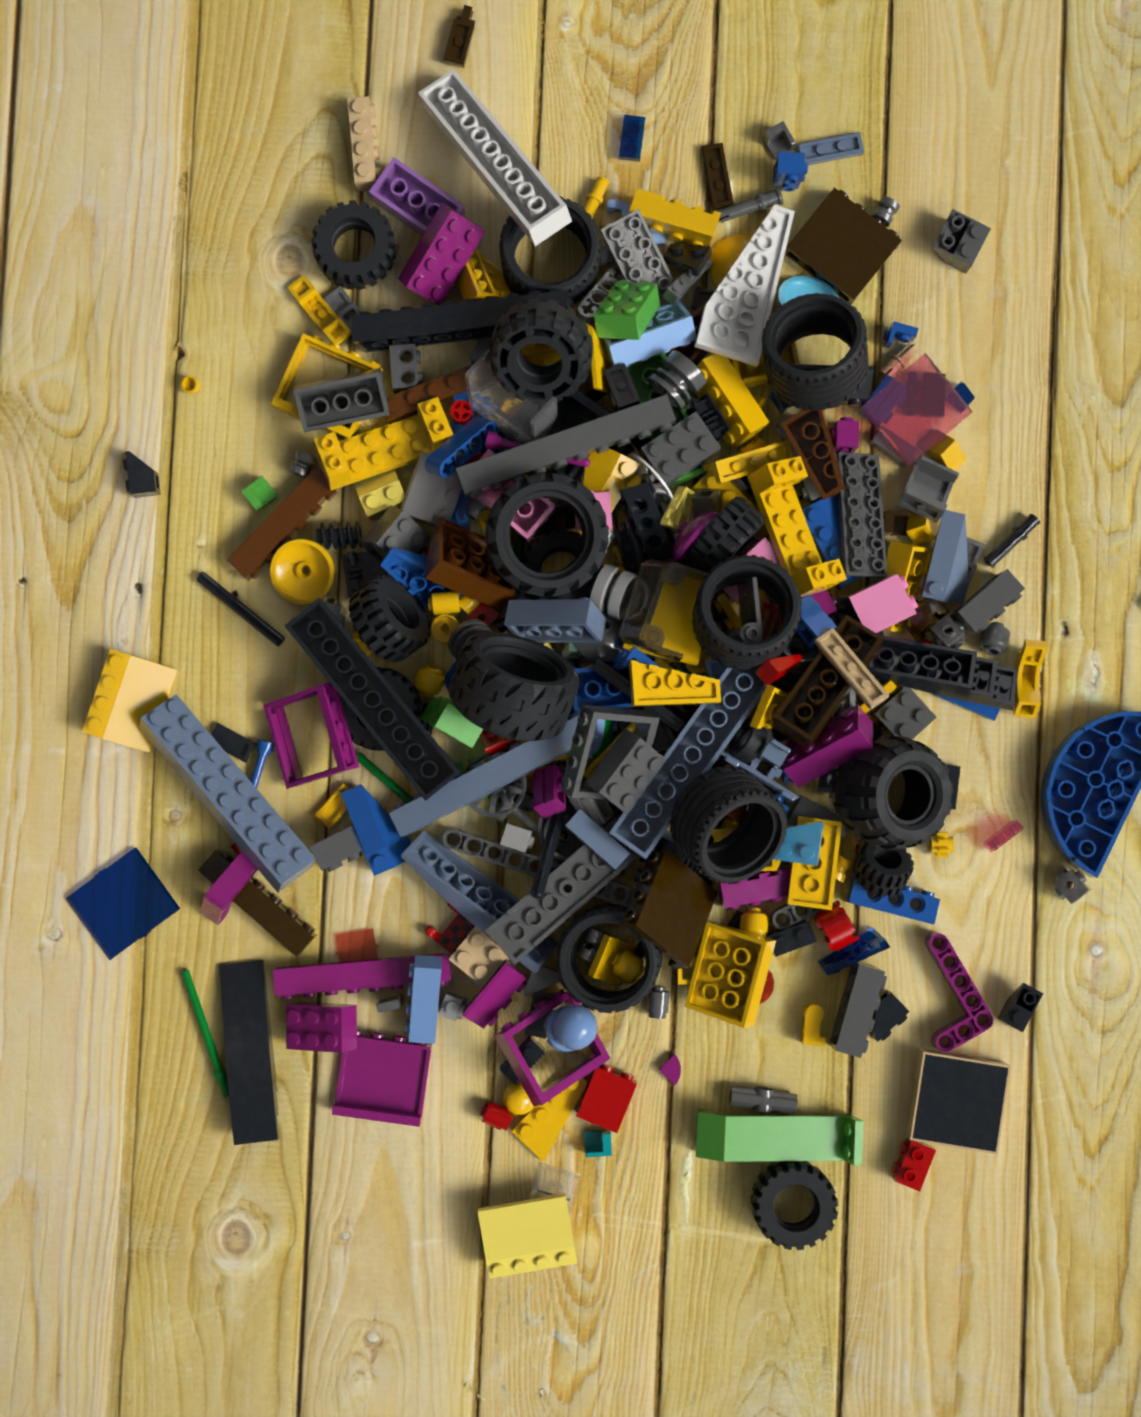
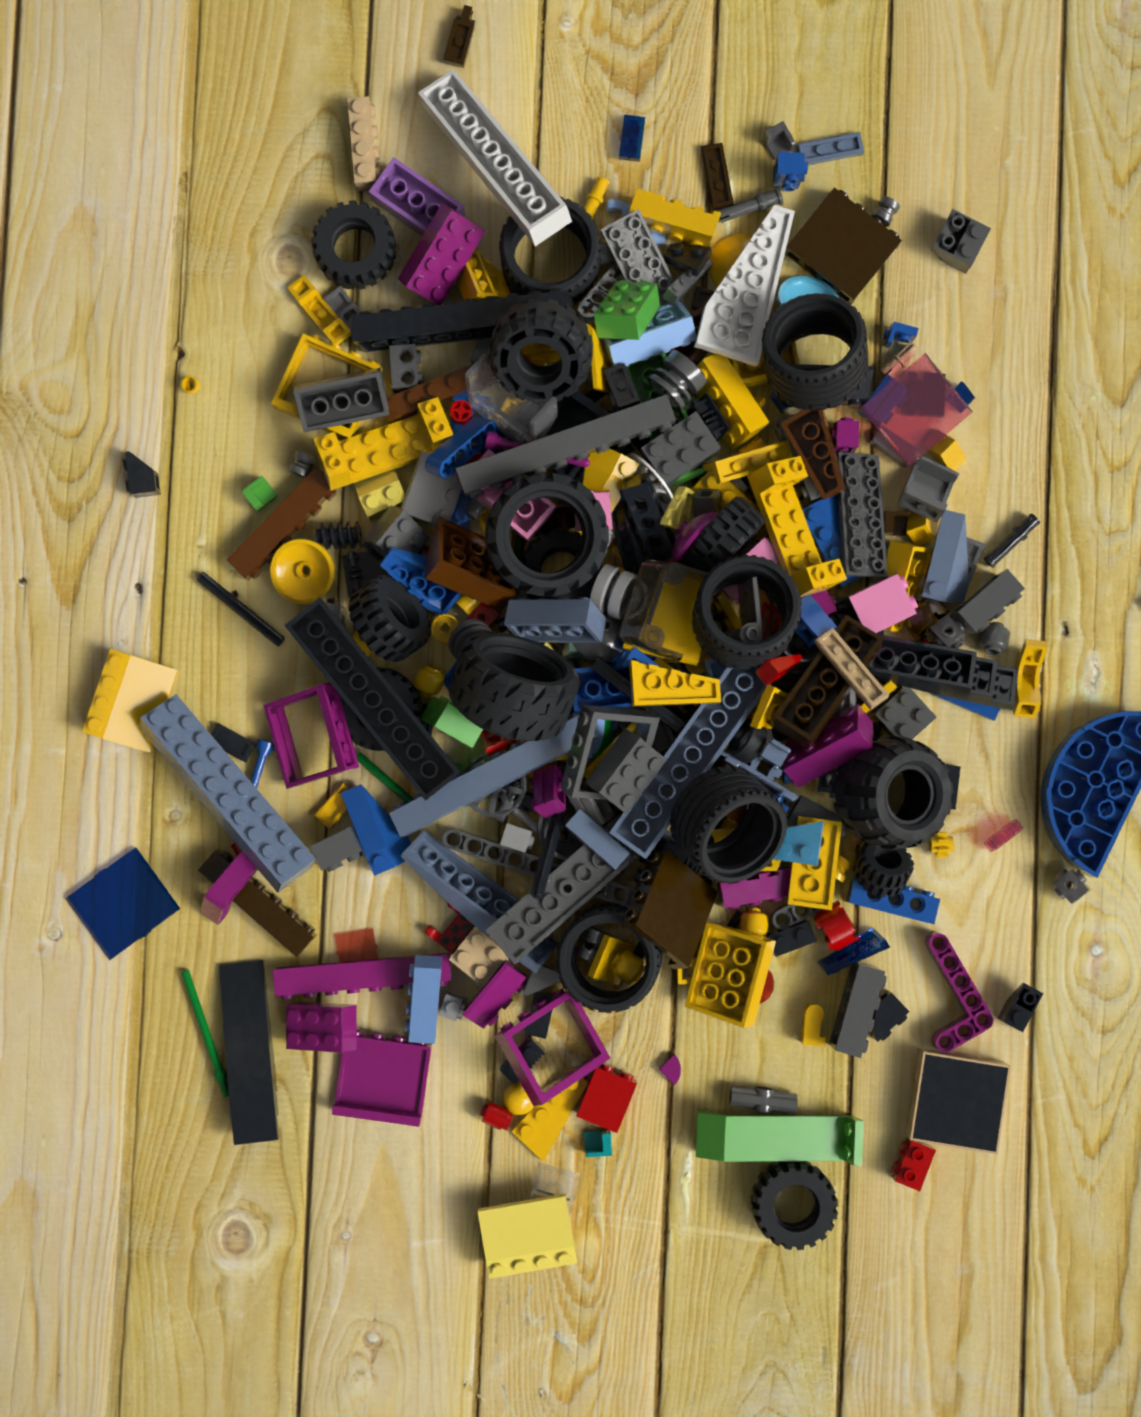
dark grey tile [376,995,404,1013] -> none
yellow brick [428,591,460,615] -> none
medium blue tile [543,1005,598,1052] -> none
dark grey brick [646,986,670,1019] -> none

